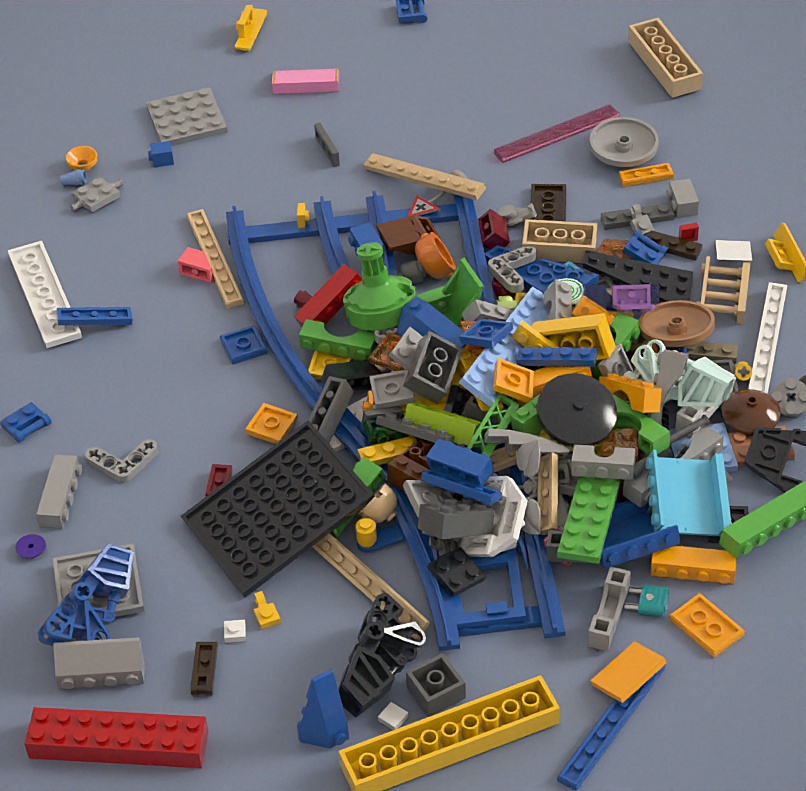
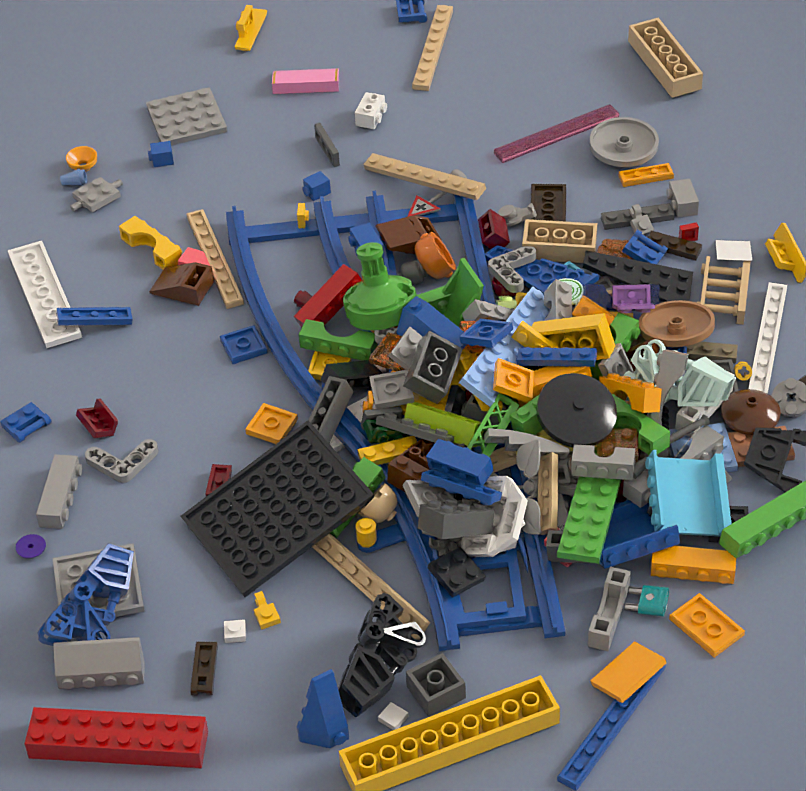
none -> dark red bracket [76,398,118,438]
none -> yellow arch [119,216,182,270]
none -> reddish brown slope [149,262,214,306]
none -> blue brick [302,171,331,201]
none -> white brick [355,92,387,129]
none -> tan plate [412,5,453,91]

